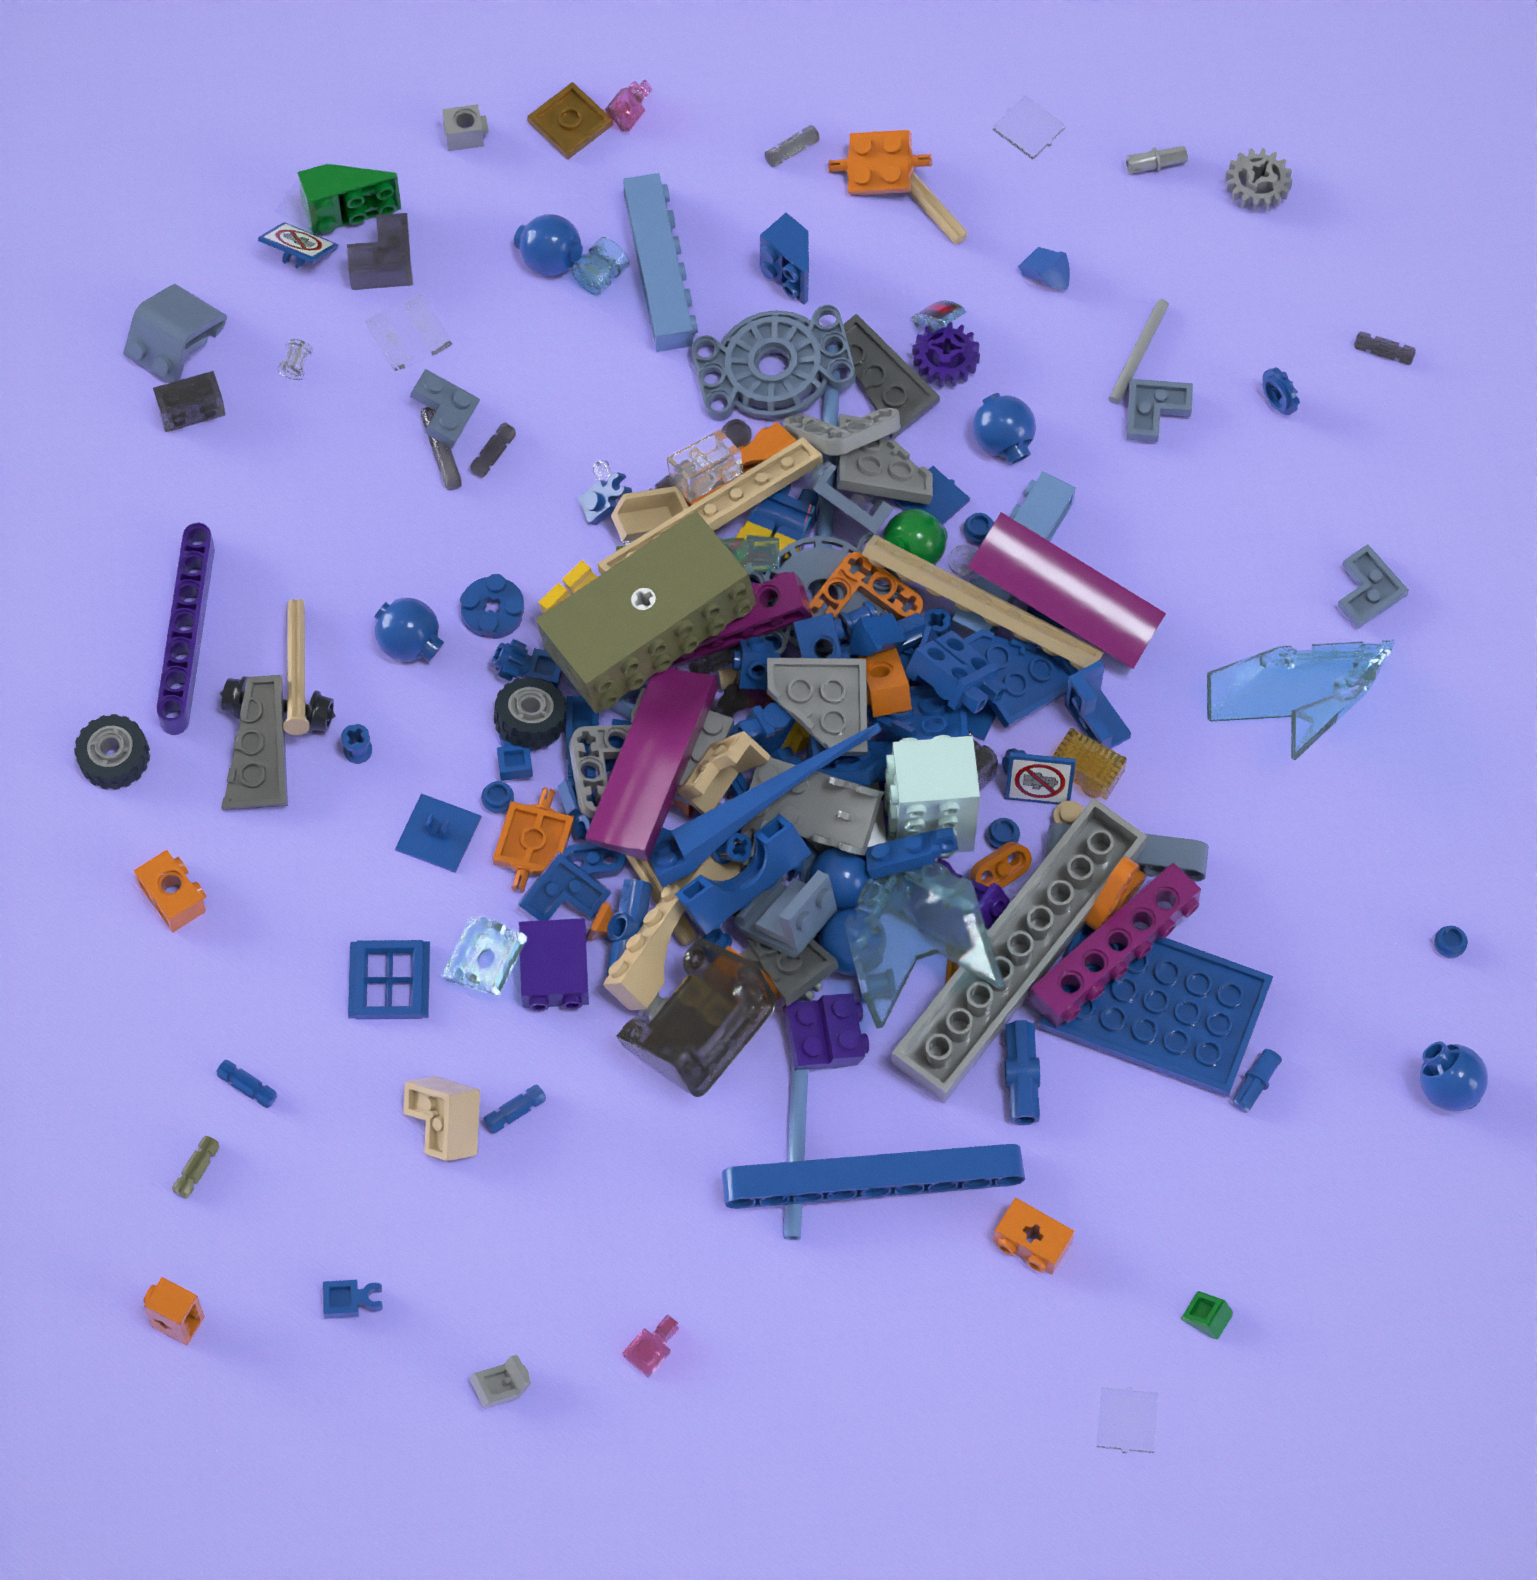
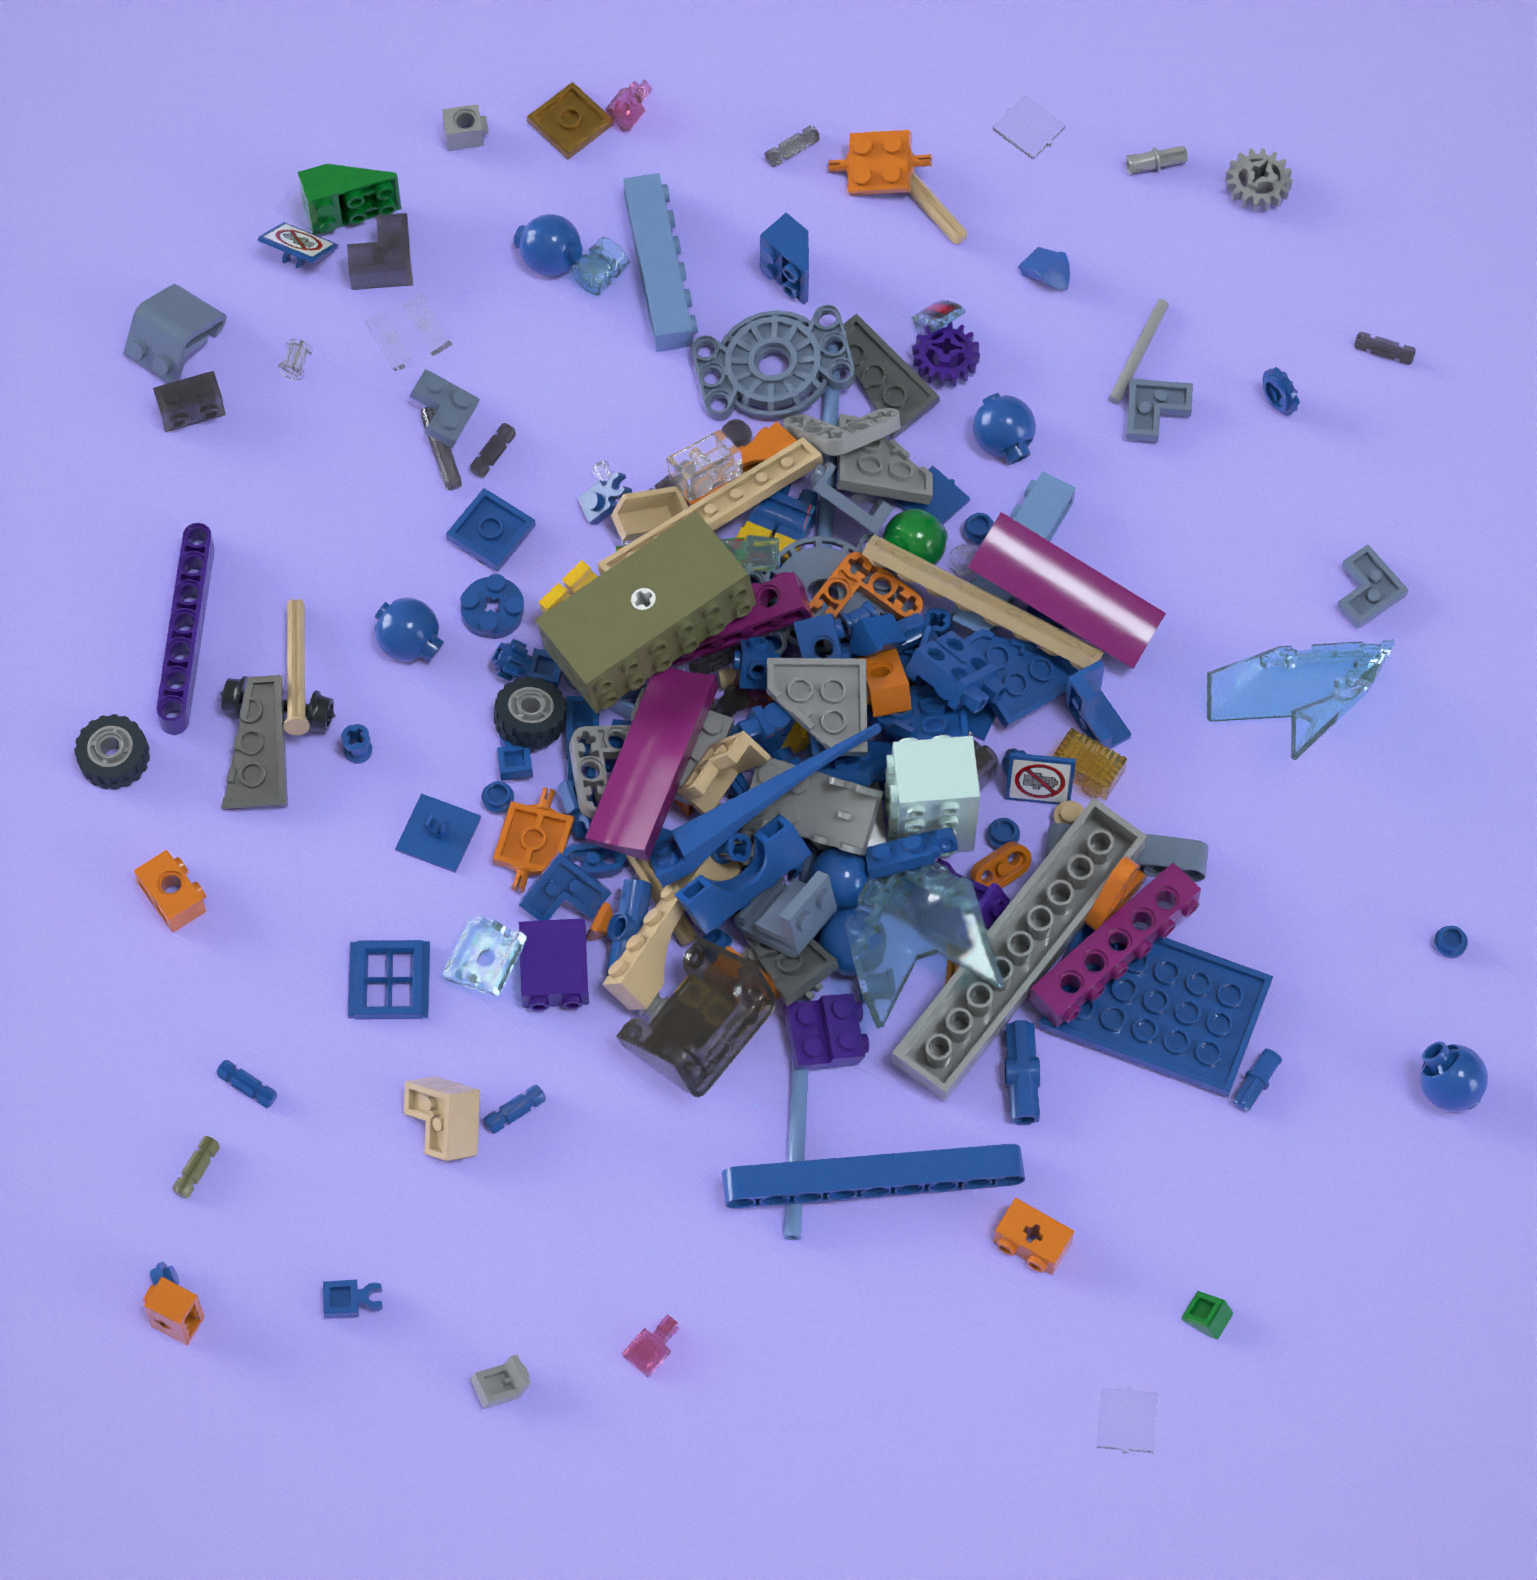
none -> blue plate [150,1261,179,1285]
none -> blue plate [446,488,536,572]

